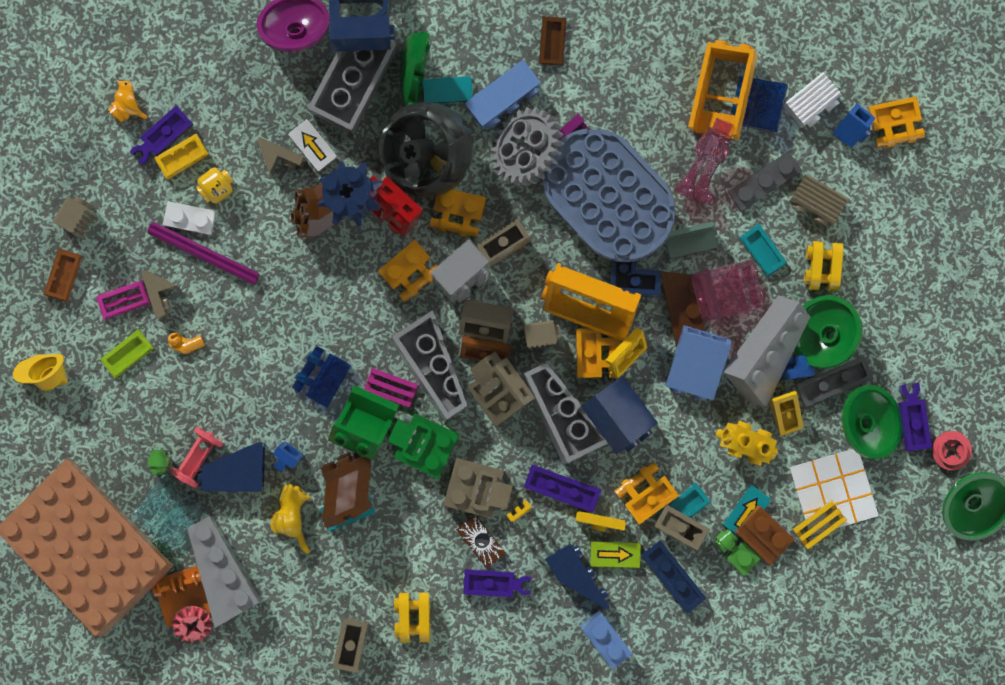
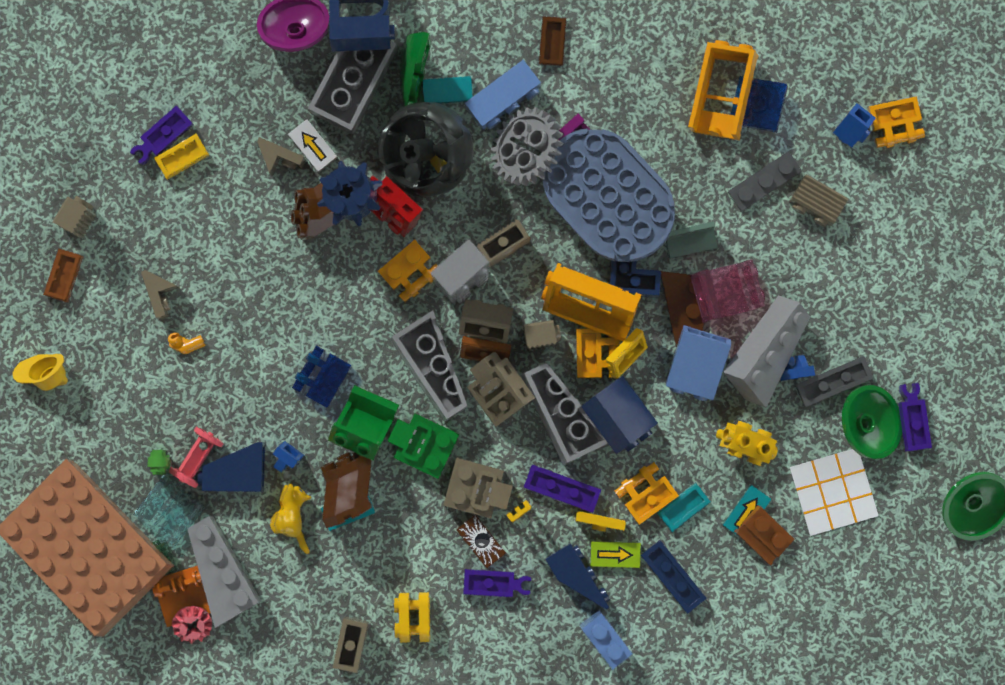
dark pink tile [96,280,151,320] -> none
lime tile [100,329,155,379] -> none
light orange animal [107,80,148,124] -> none
magenta axle [147,222,260,285] -> none
white plate [163,201,216,235] -> none
yellow head [196,167,233,204] -> none
dark pink tile [364,368,418,408] -> none
light orange plate [430,190,486,238] -> none
dark tan slope [655,505,710,551] -> none
clear pink piece [674,118,733,206] -> none
bright green plate [714,529,761,576] -> none
teal tile [739,224,788,277] -> none
yellow slope [769,391,804,436] -> none
white brick [783,72,842,129] -> none
yellow tile [792,500,847,550] -> none
green dish [794,295,863,369] -> none
yellow brick [804,241,843,292] -> none
coral gear [932,431,972,471] -> none

